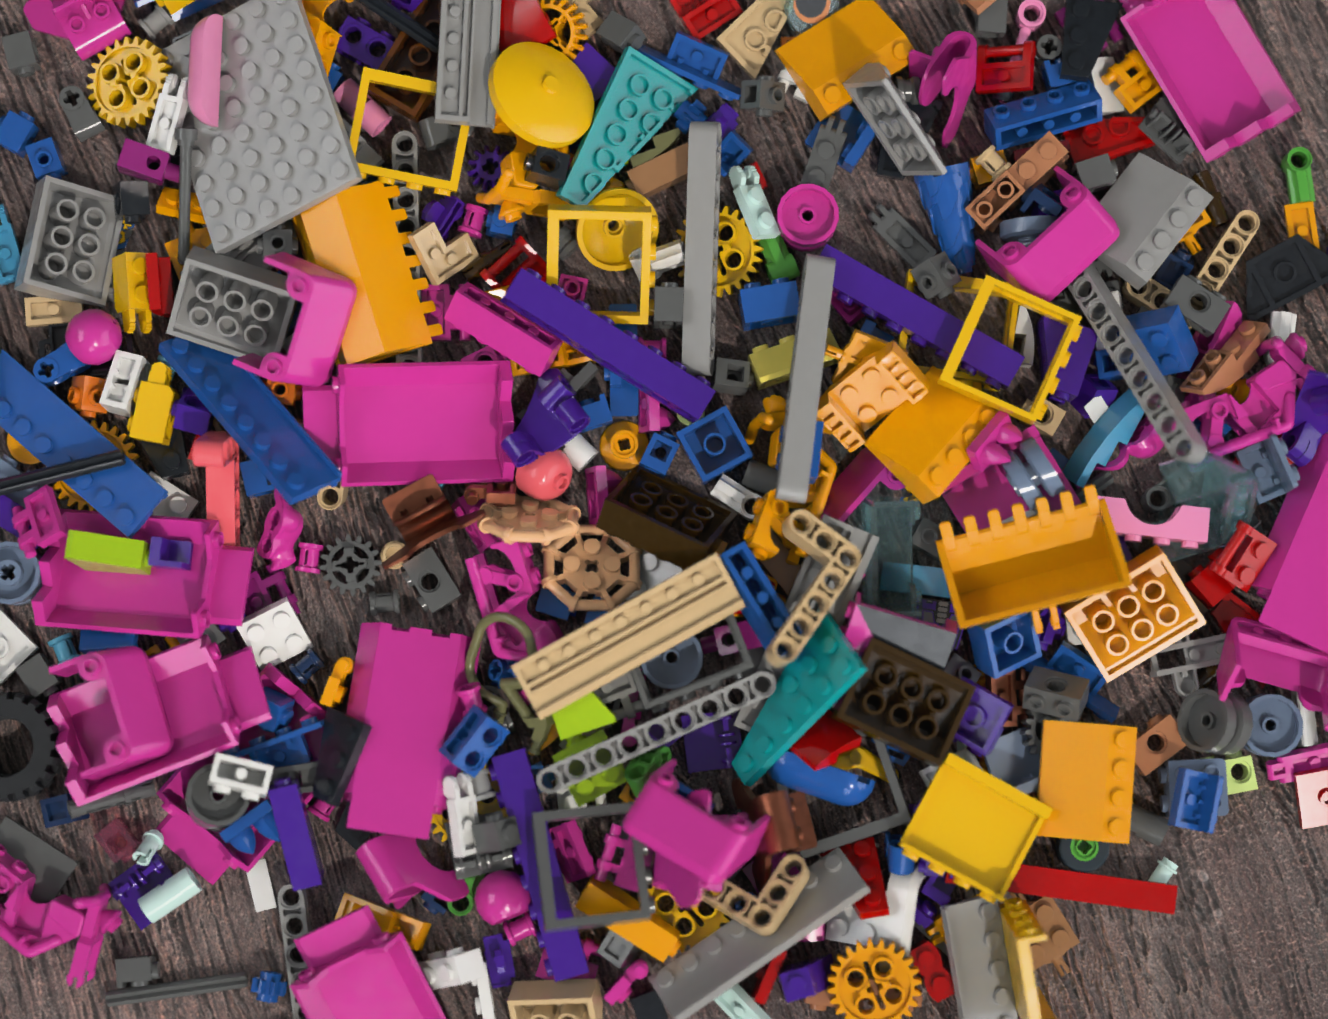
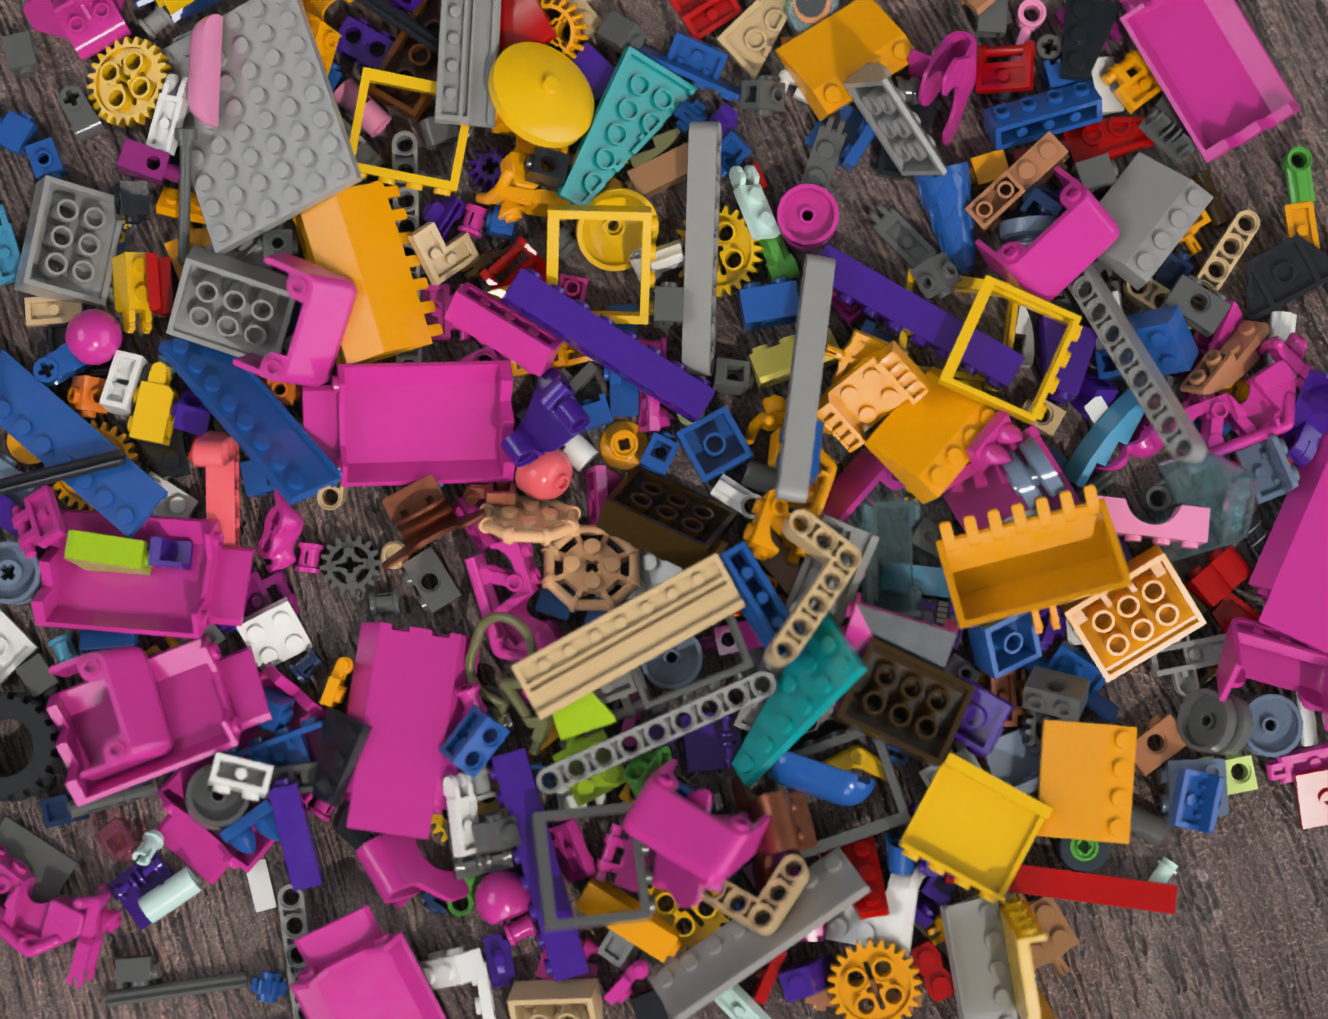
light orange slope [334,892,431,951] -> none
blue gear [488,659,517,690] -> none
red slope [789,709,862,771] -> none
tan bush [975,145,1012,182] -> none
red plate [1208,520,1278,593] -> none

